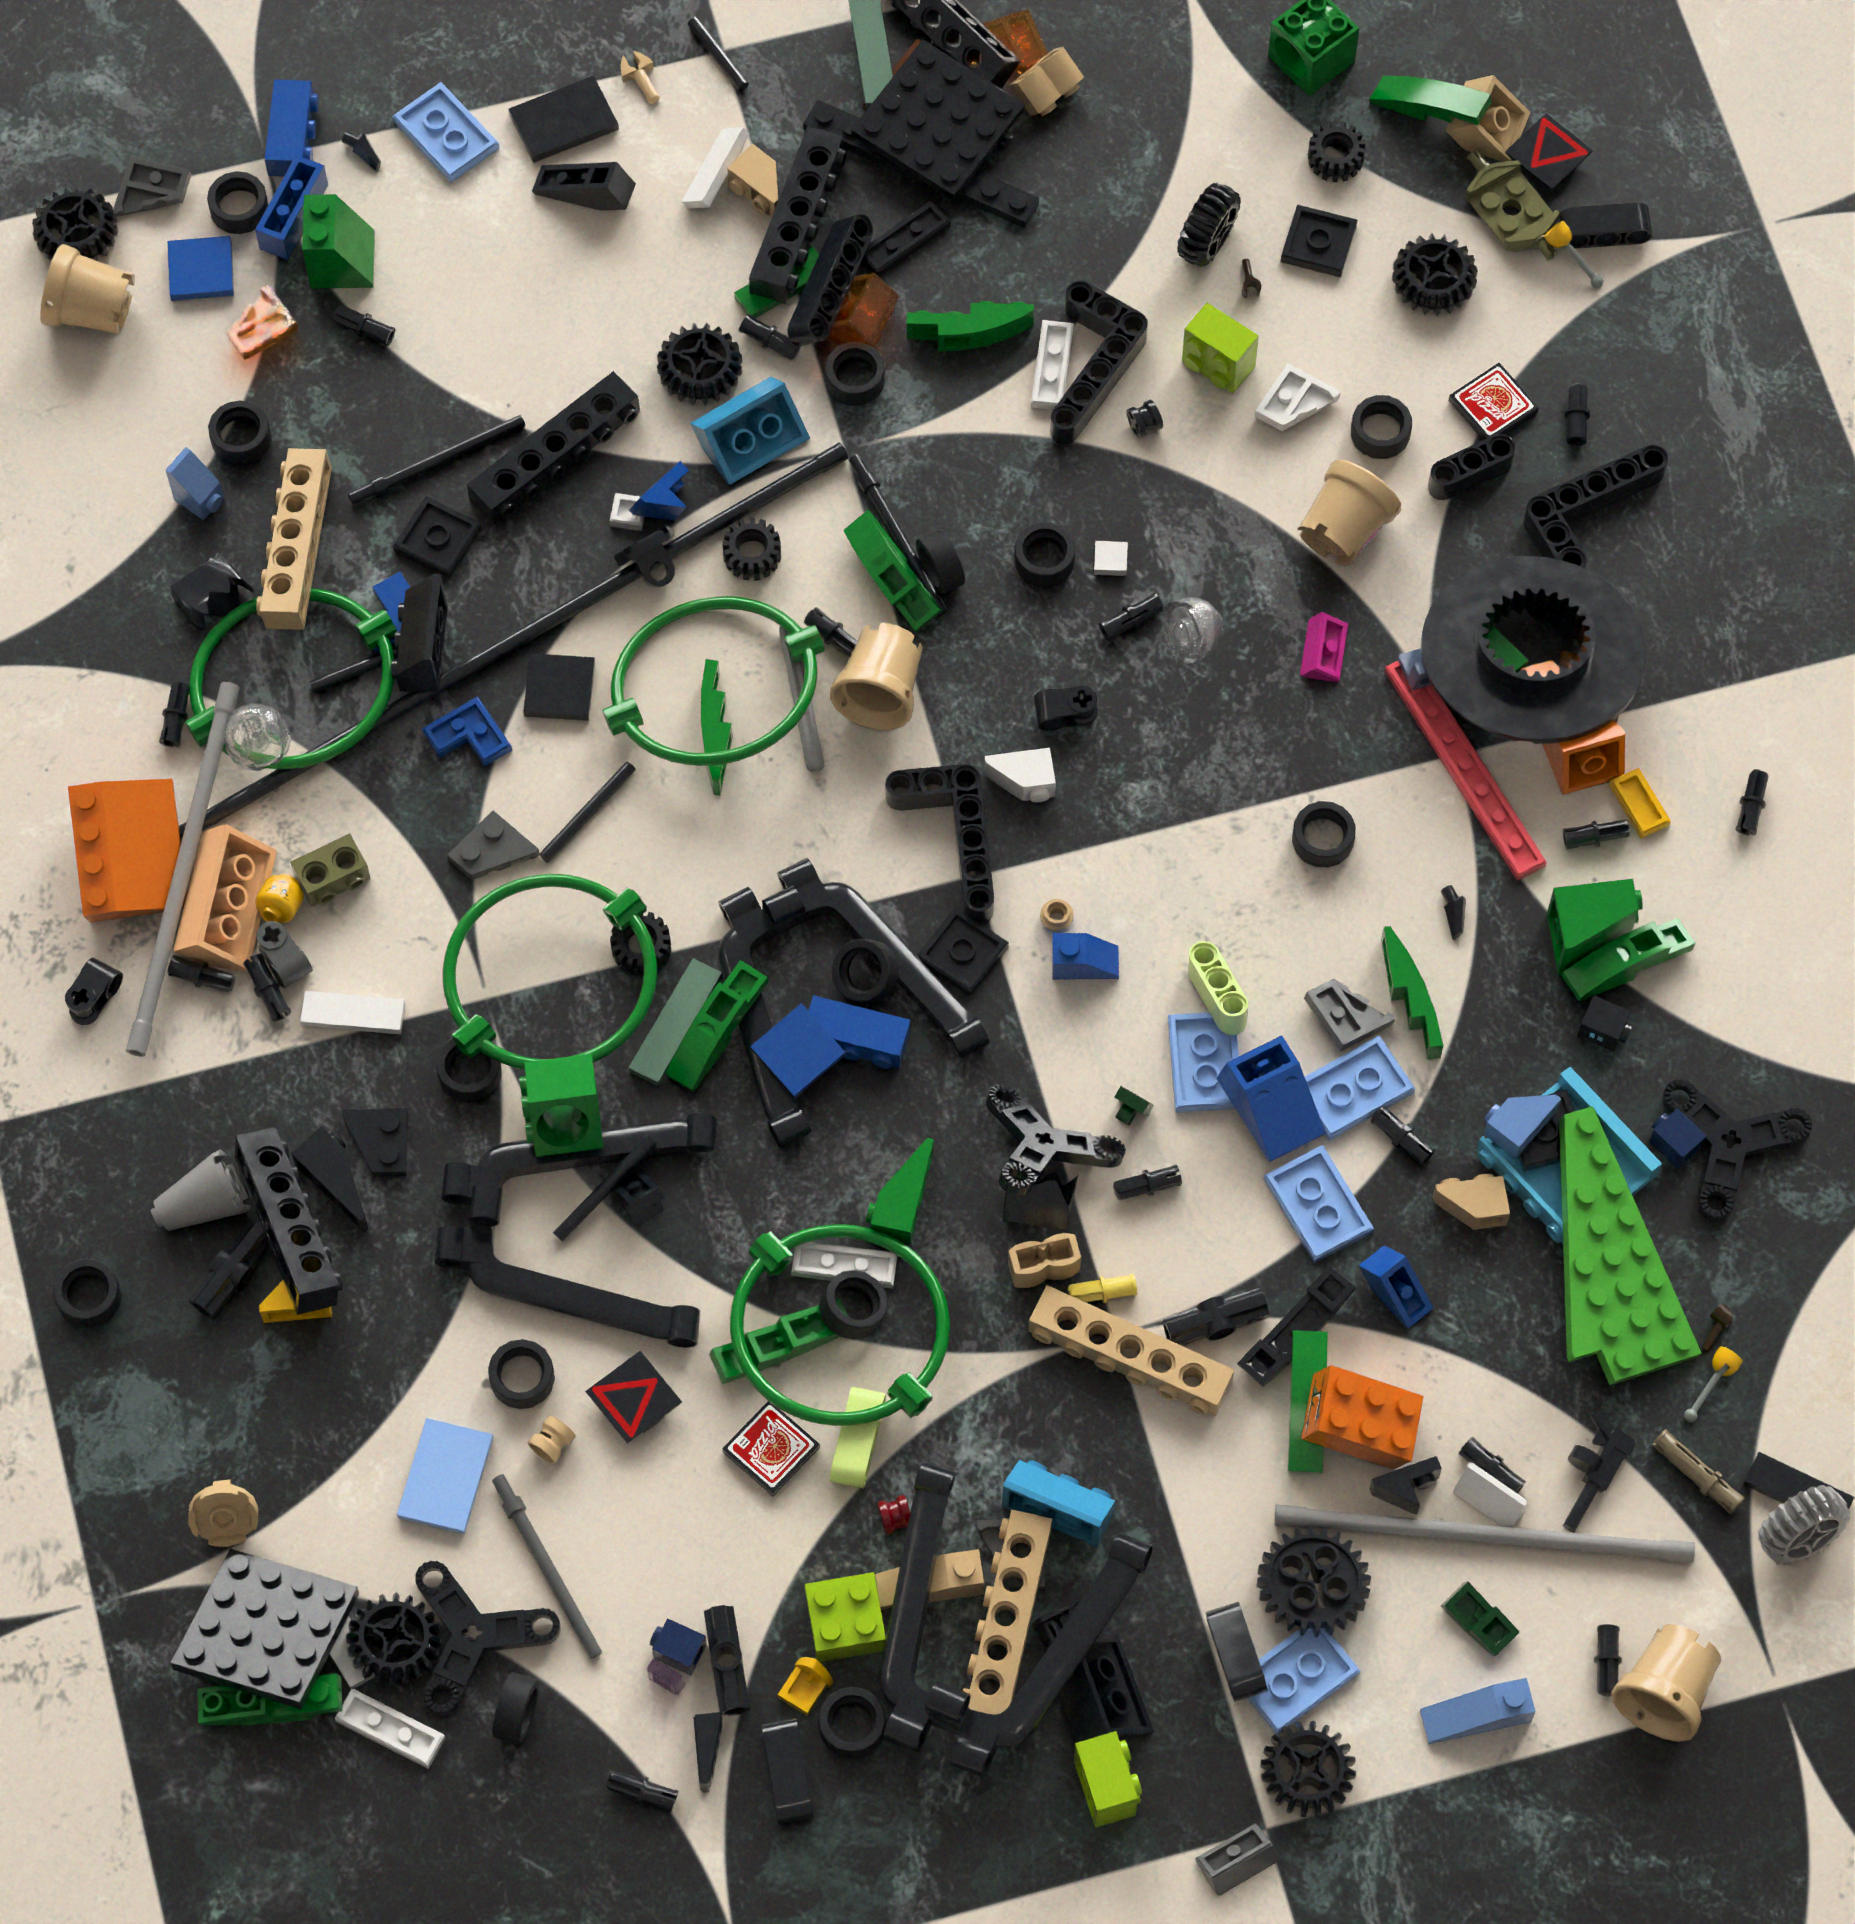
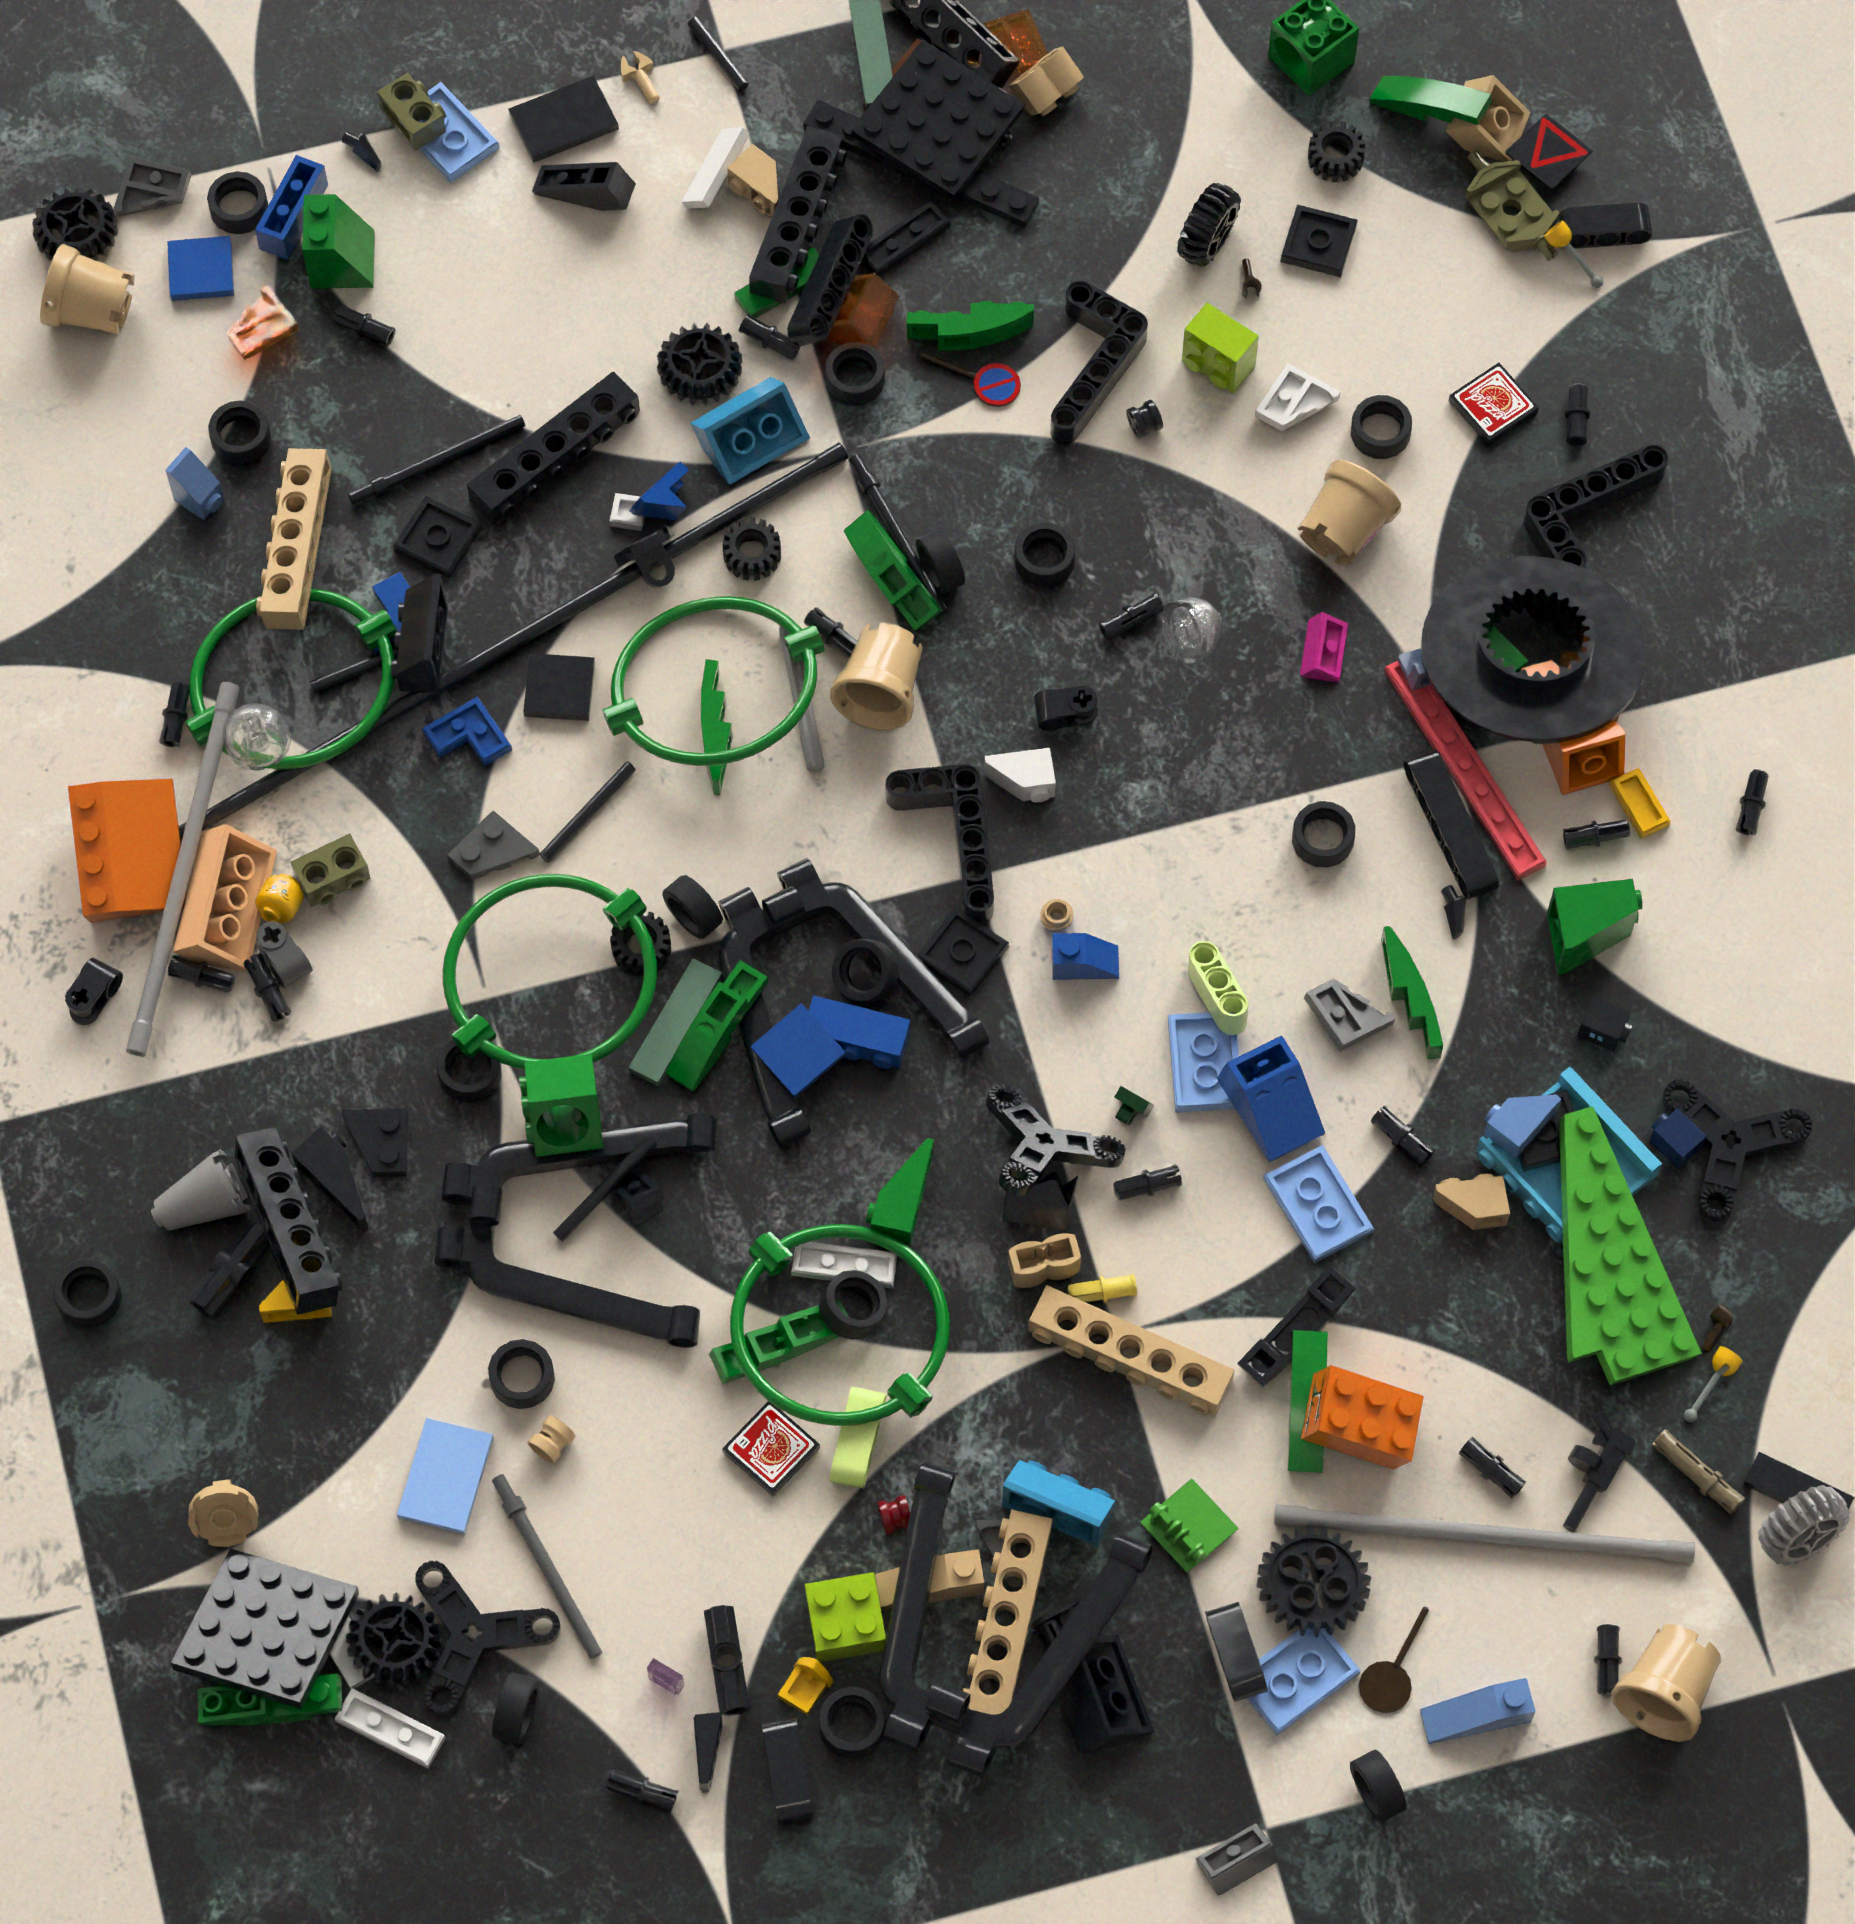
black piece [170,552,254,630] -> none
blue brick [265,79,319,177] -> none
white tile [300,991,405,1035] -> none
black piece [585,1351,682,1444] -> none
dark blue brick [649,1618,707,1676] -> none
white tile [1031,320,1074,410] -> none
lime brick [1074,1731,1142,1828] -> none
white tile [1094,541,1128,576] -> none
black piece [1162,1288,1269,1346] -> none
black gear [1260,1721,1356,1818] -> none
light blue tile [1305,1035,1415,1141] -> none
blue slope [1359,1245,1434,1328] -> none
black slope [1369,1456,1442,1515] -> none
black gear [1392,233,1478,316] -> none
black beam [1428,434,1515,500] -> none
dark green slope [1441,1581,1519,1656] -> none
white slope [1454,1462,1527,1527] -> none
green slope [1562,918,1696,1001] -> none
none -> olive brick [377,73,446,151]
none -> black tyre [662,875,723,939]
none -> piece [920,352,1021,407]
none -> bright green hinge [1140,1478,1239,1573]
none -> black tyre [1350,1750,1407,1822]
none -> dark brown piece [1359,1606,1429,1713]
none -> black beam [1403,749,1499,900]

